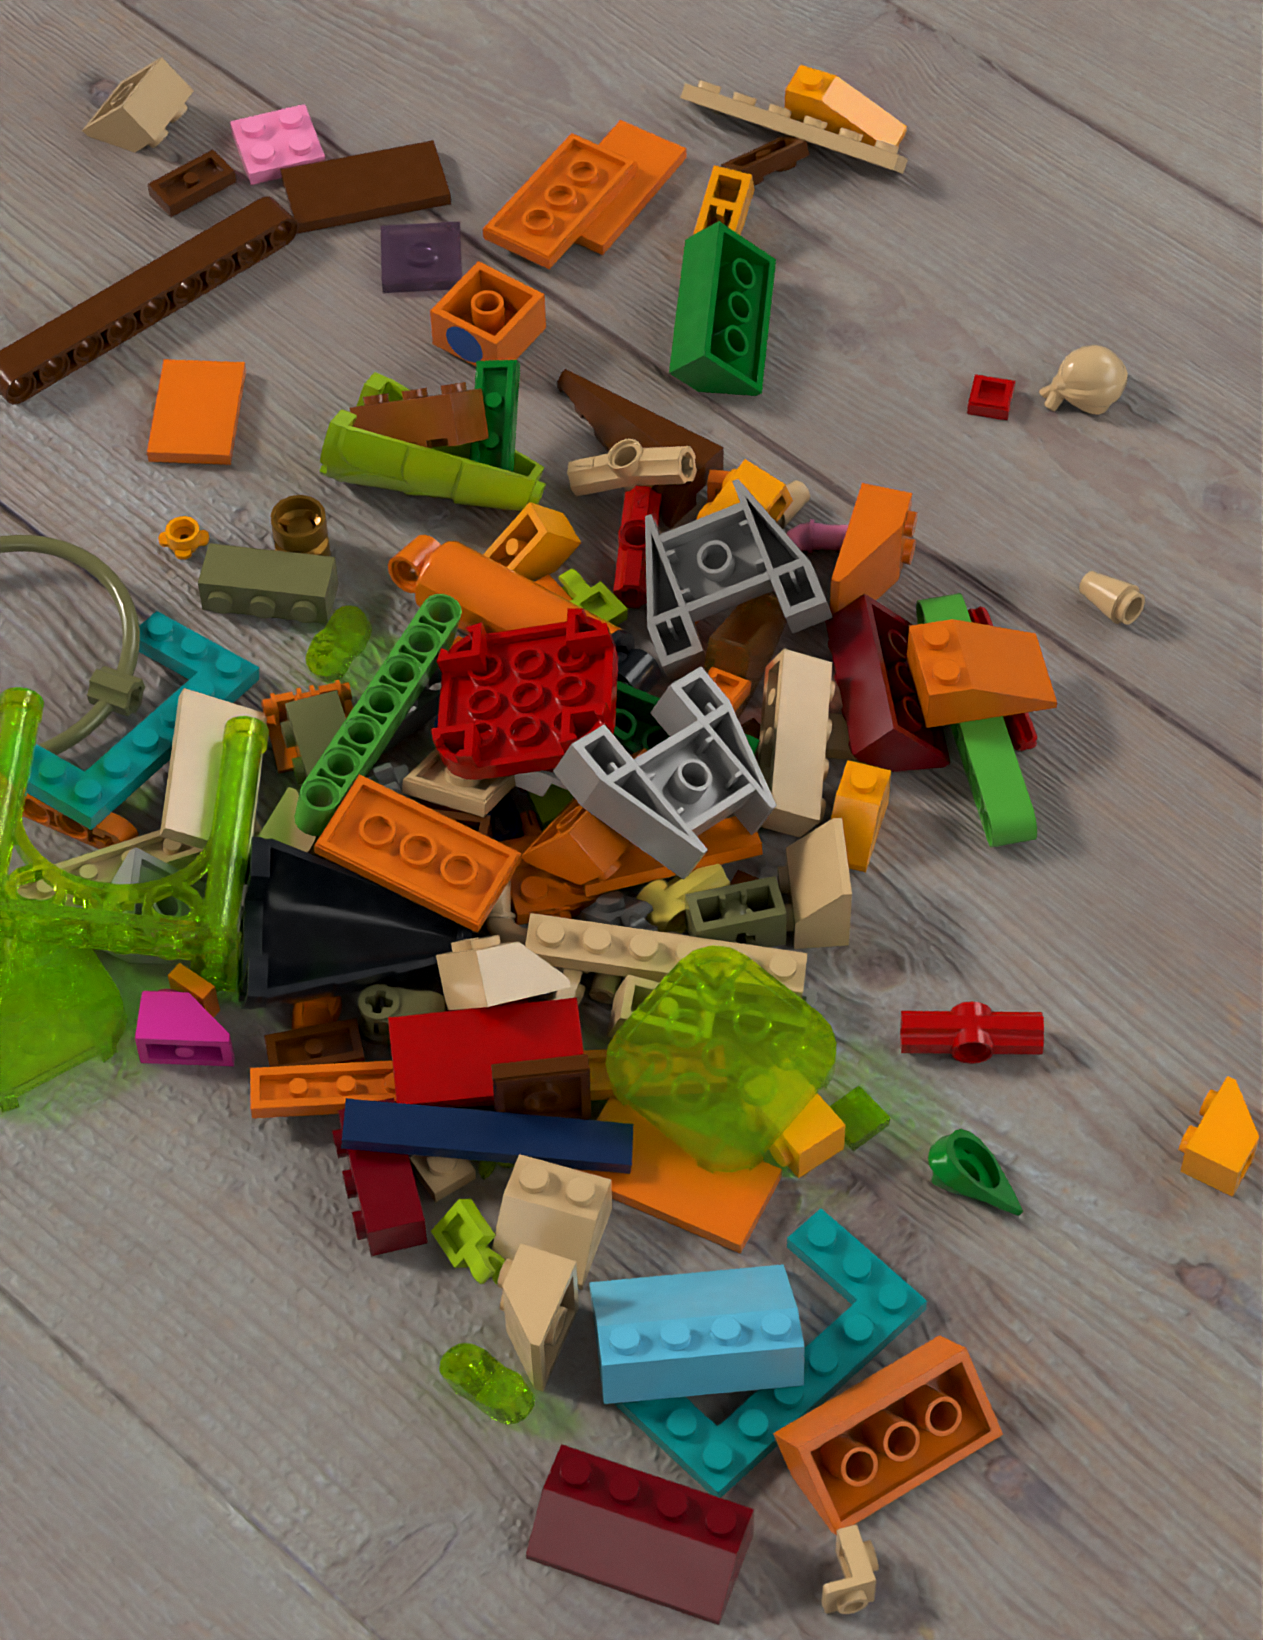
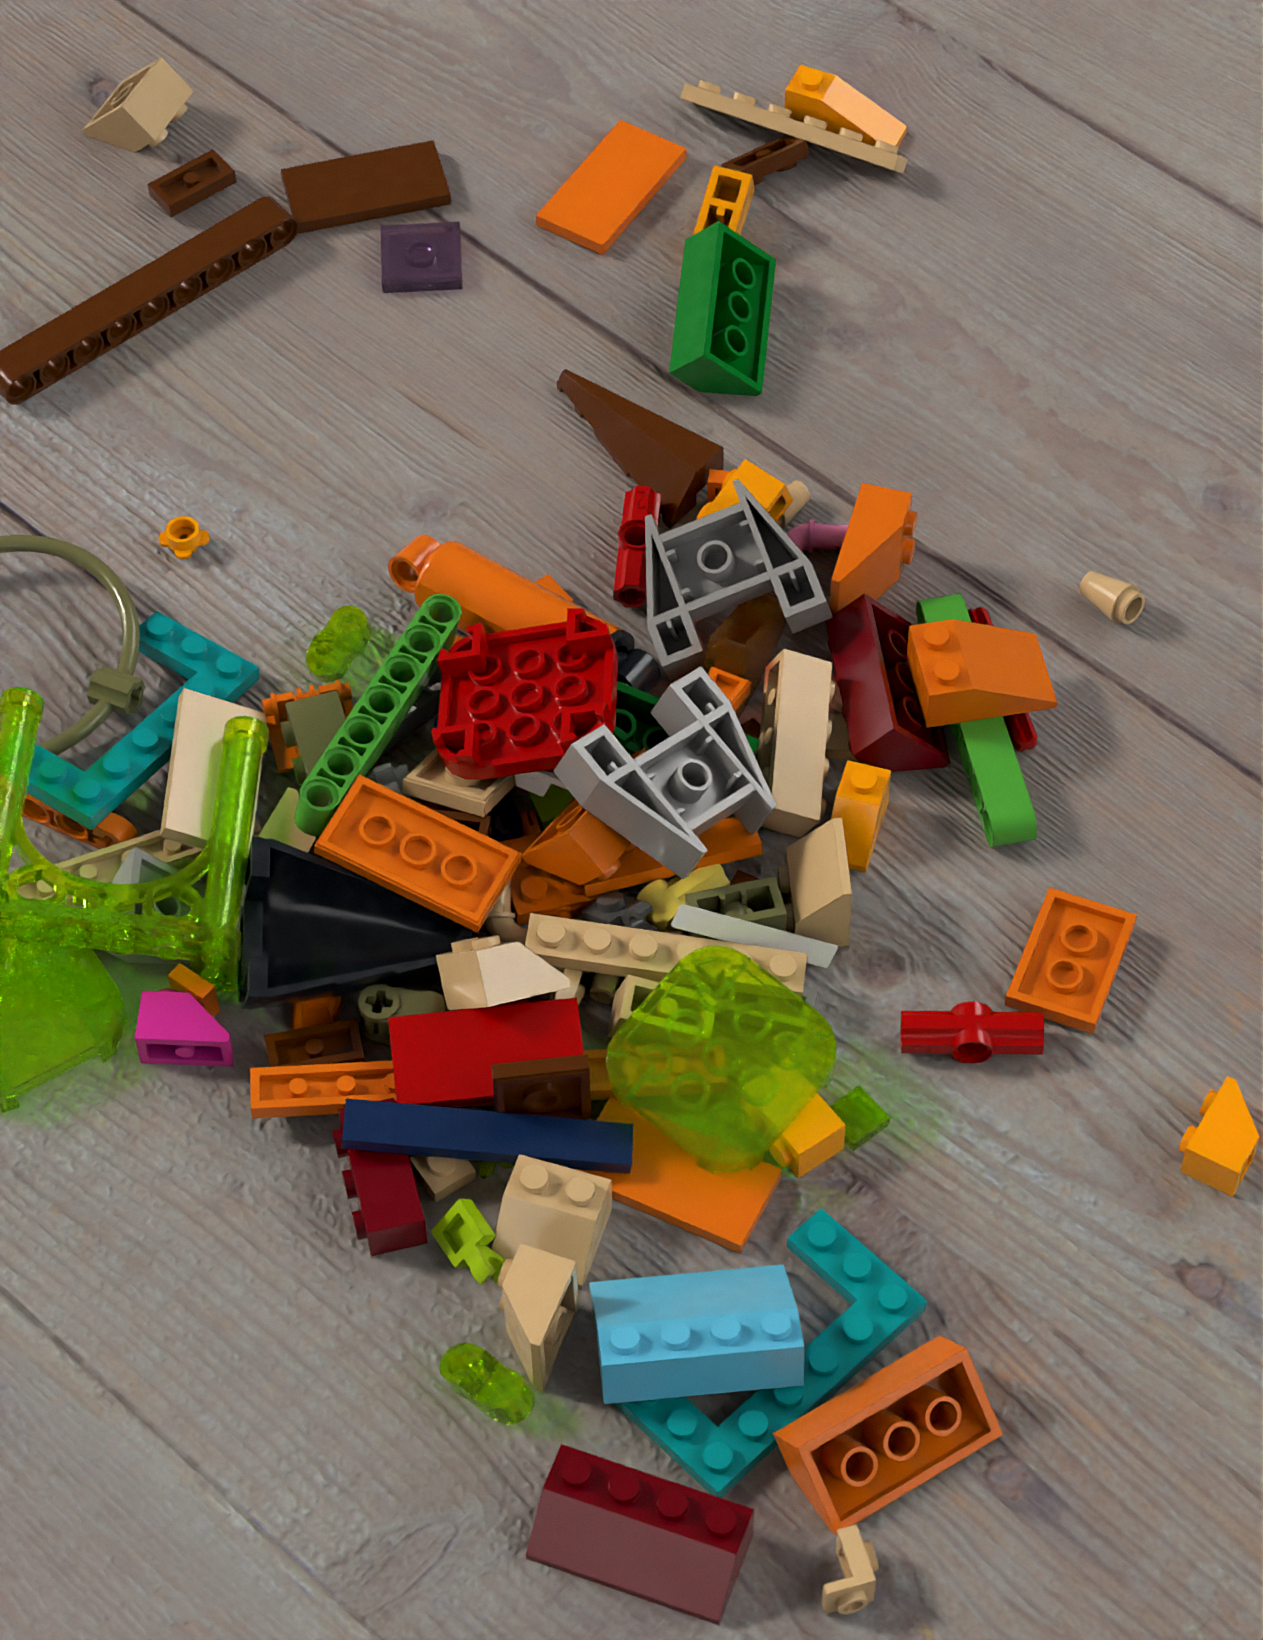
orange tile [147,359,246,465] -> none
olive brick [198,543,339,624] -> none
bright pink plate [230,104,325,185] -> none
pearl gold wheel [270,495,331,556] -> none
lime cone [319,372,546,511] -> none
dark orange wedge [350,382,489,449] -> none
orange brick [430,261,546,366] -> none
green tile [470,360,520,472] -> none
orange tile [483,133,637,270] -> none
light orange slope [483,502,582,581] -> none
lime plate [558,568,628,626] -> none
tan piece [567,439,697,497] -> none
green piece [928,1129,1023,1216] -> none
red tile [967,374,1016,421] -> none
tan hat [1039,345,1128,415] -> none
none -> white sticker [671,904,838,968]
none -> orange plate [1004,887,1137,1034]

